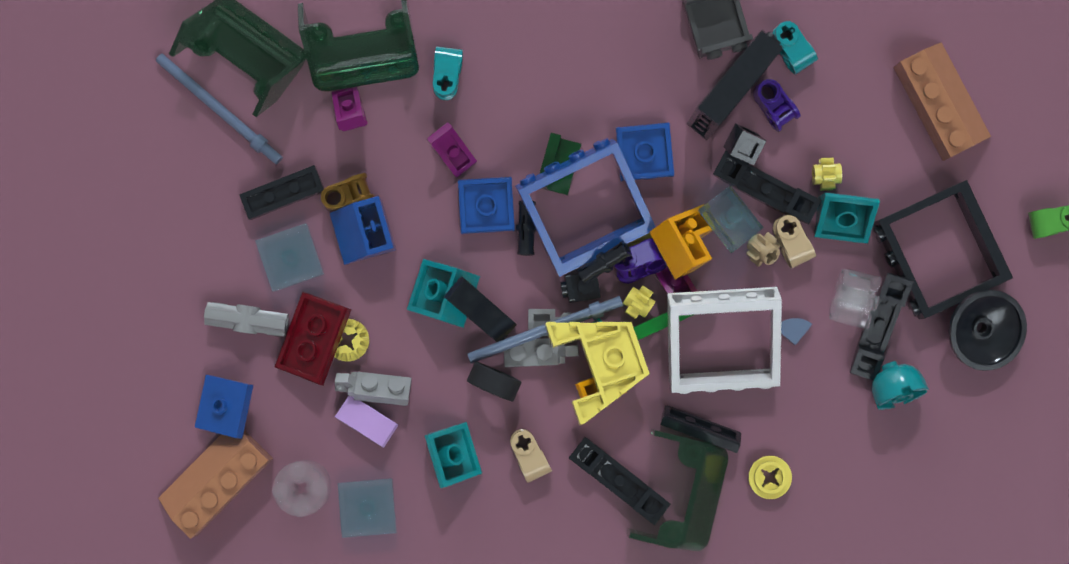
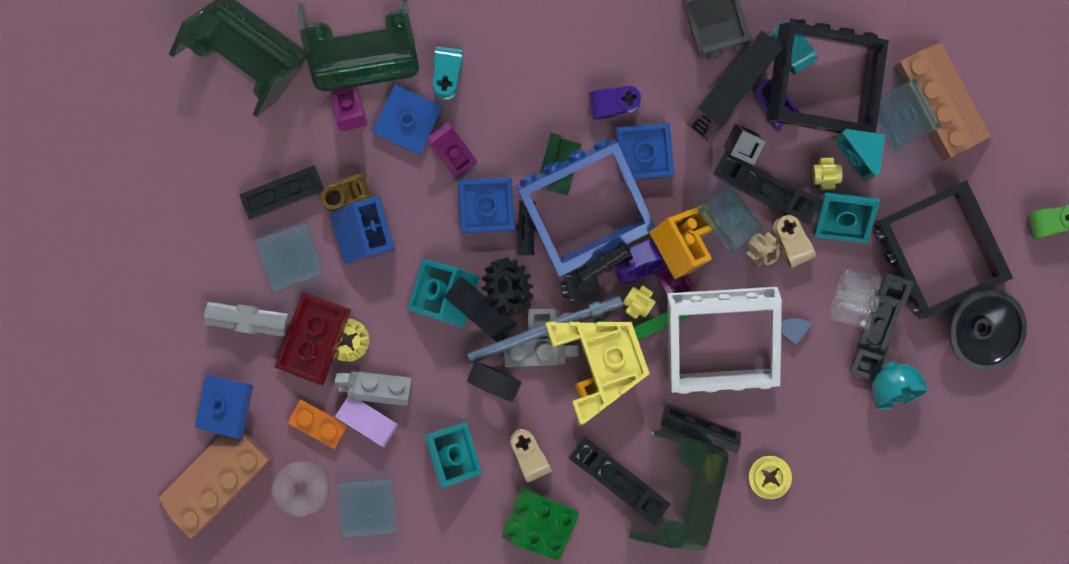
sand blue bar [155,53,283,165] -> none
none -> orange plate [287,399,348,449]
none -> blue plate [372,84,444,156]
none -> black gear [481,257,534,317]
none -> green bracket [501,487,579,560]
none -> dark purple piece [588,86,641,120]
none -> black window [766,18,889,134]
none -> teal slope [833,129,885,182]
none -> clear light blue plate [878,79,941,151]

